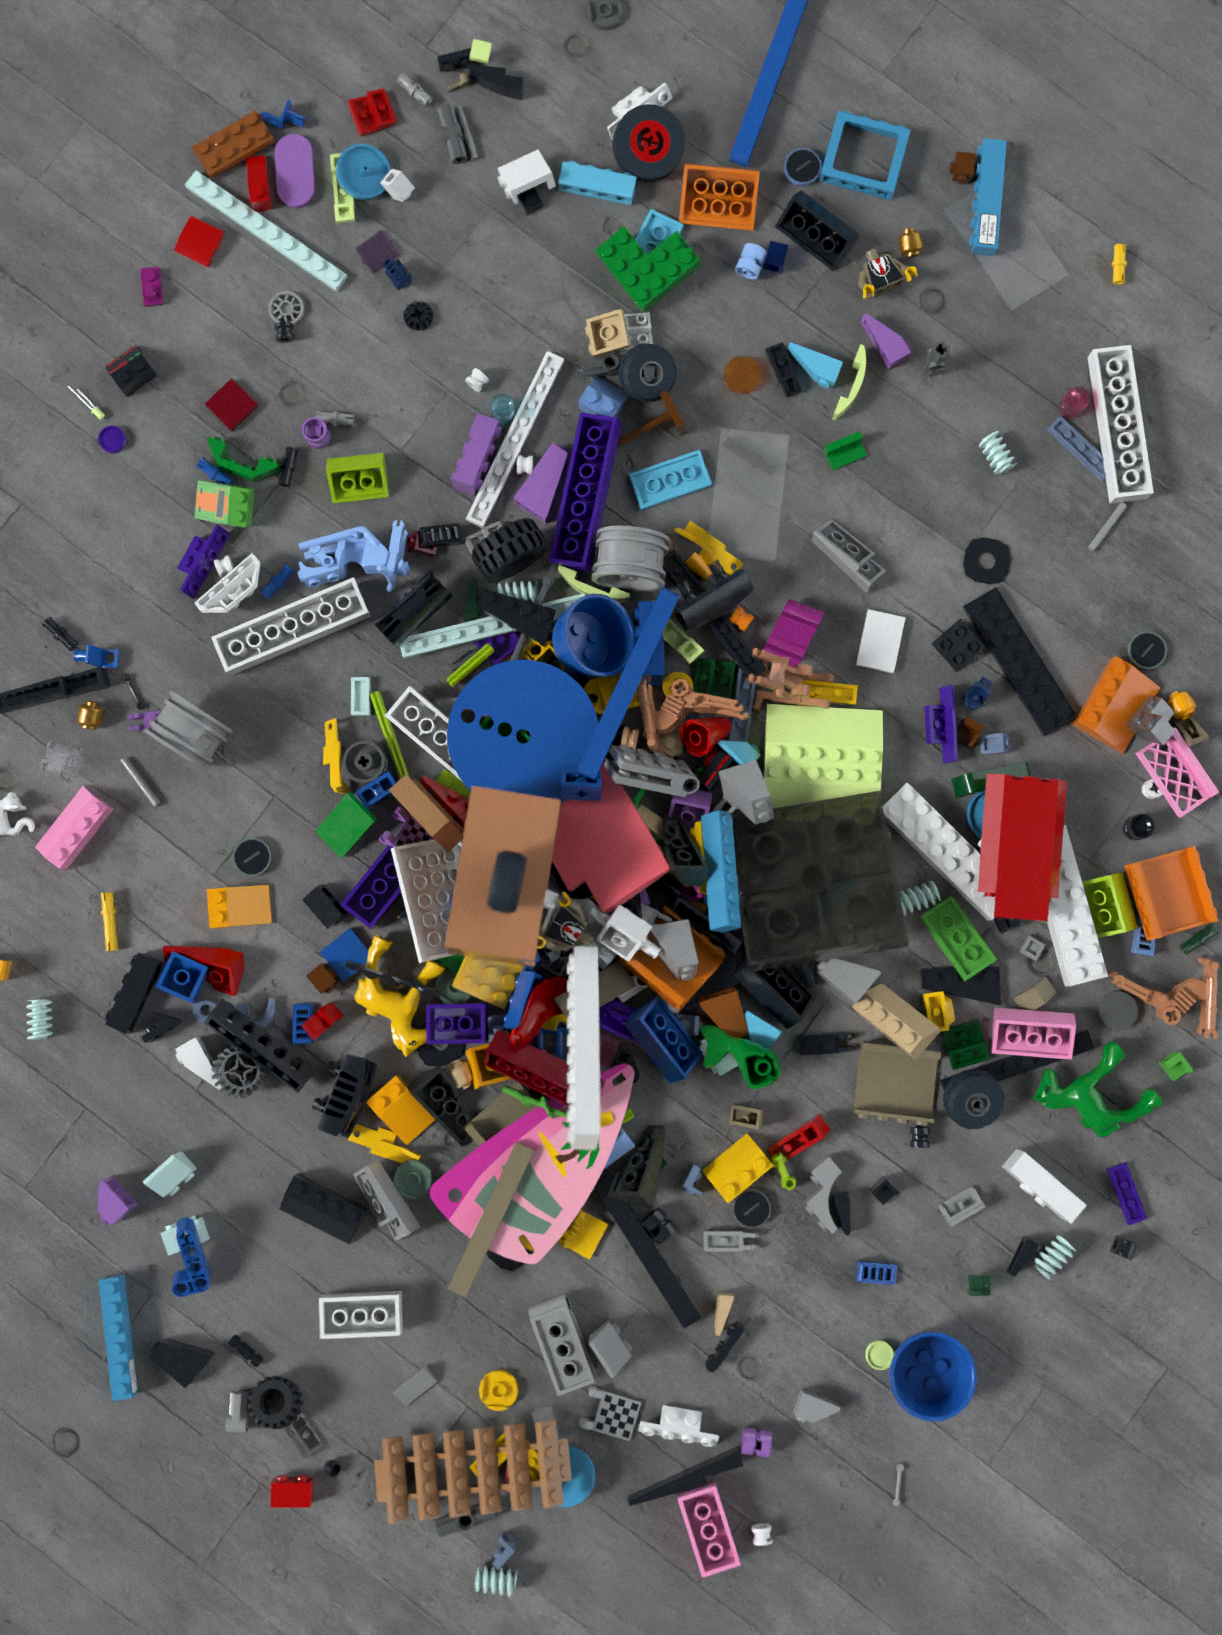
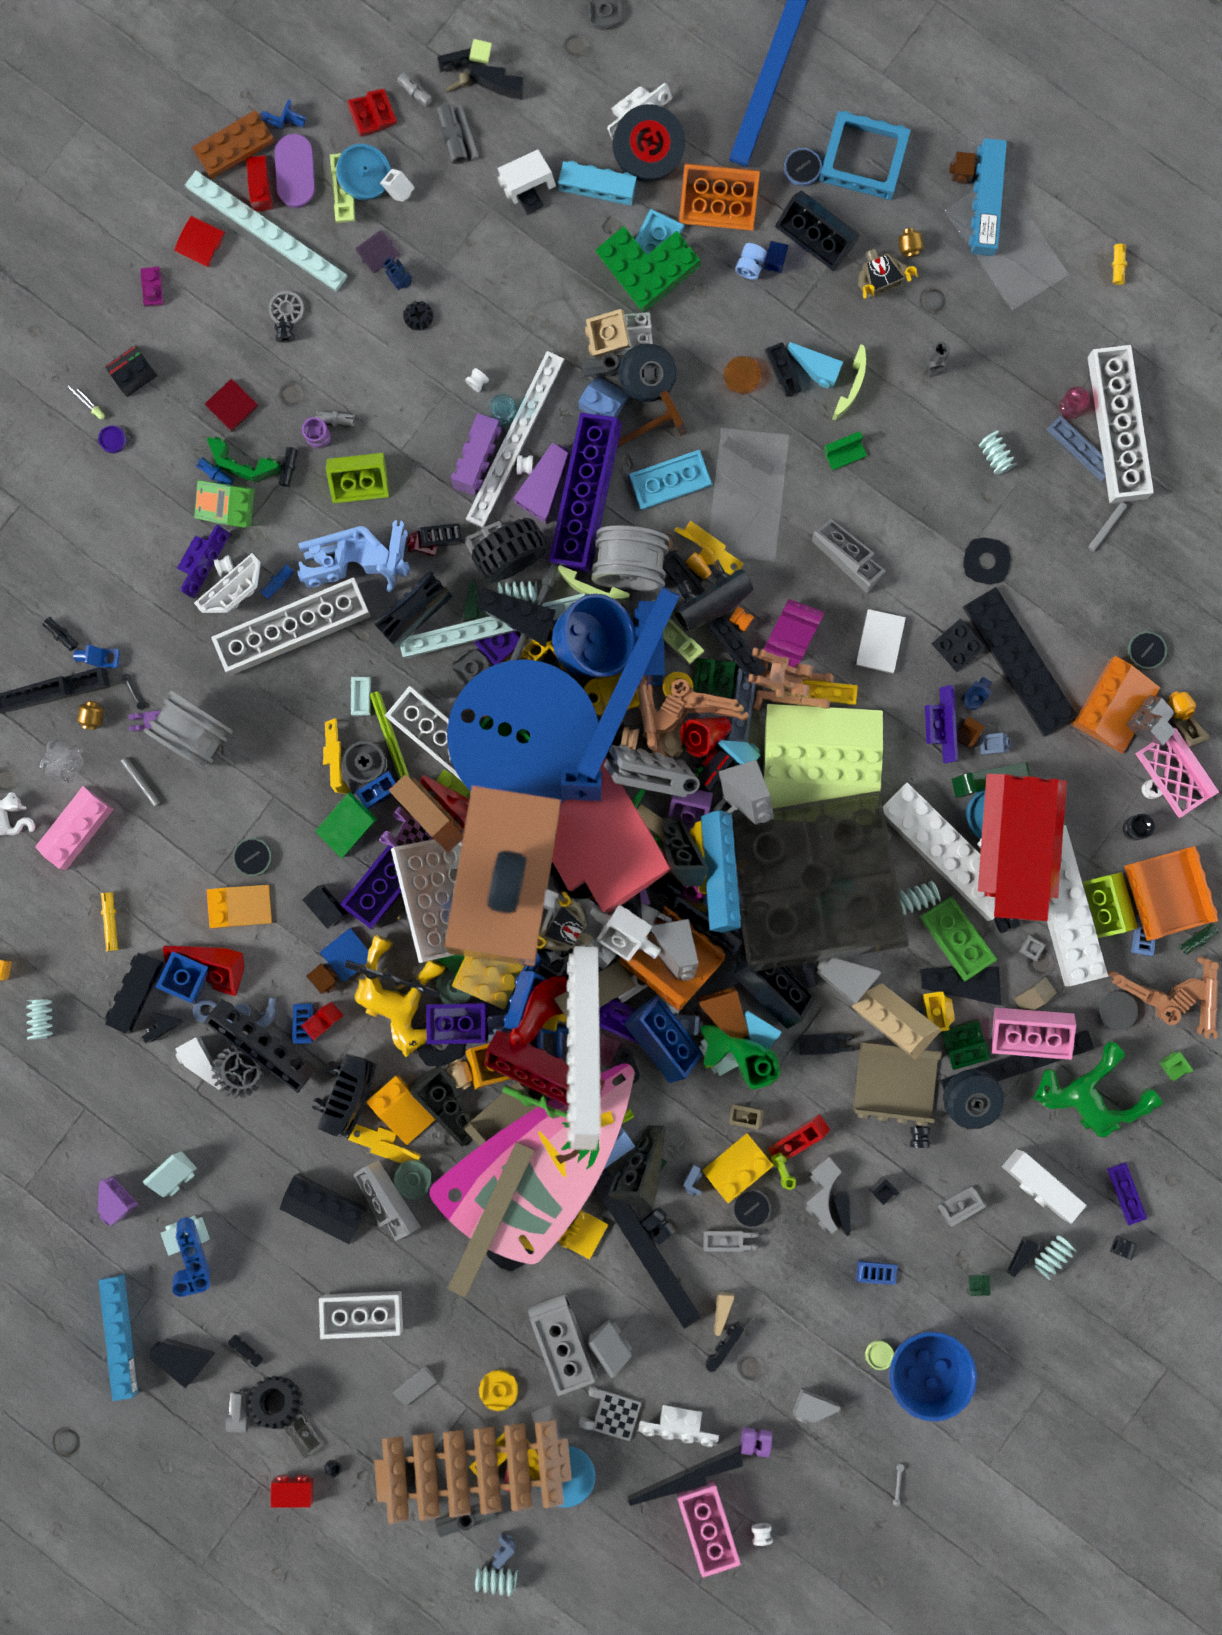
lime axle [447,643,494,687] -> none
medium lavender slope [861,313,911,370] -> none

